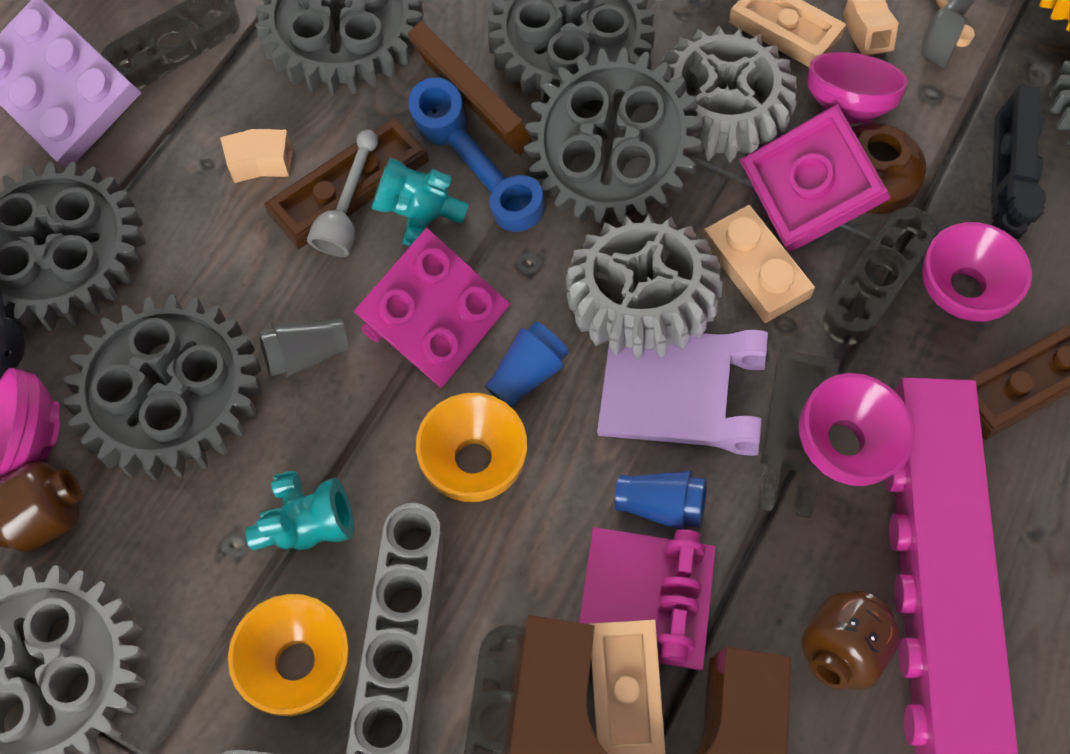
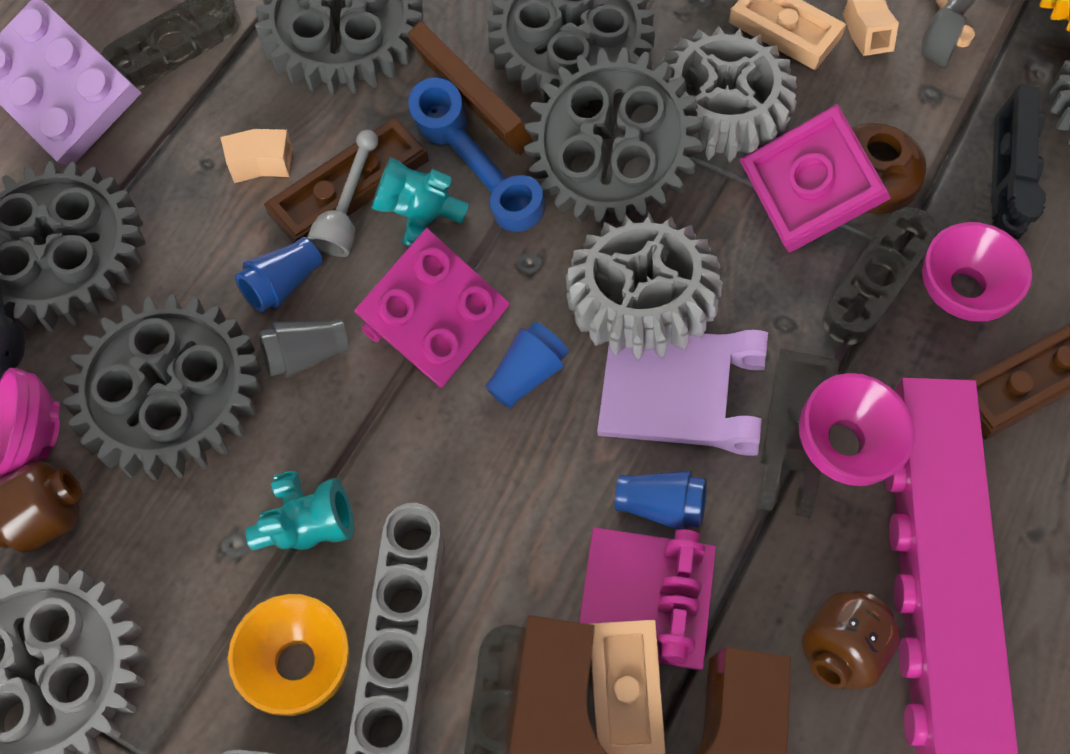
light orange piece [416,393,527,502] -> none
light nougat plate [702,204,815,324] -> none
dark pink piece [807,52,908,125] -> none
none -> blue cone [235,237,323,312]

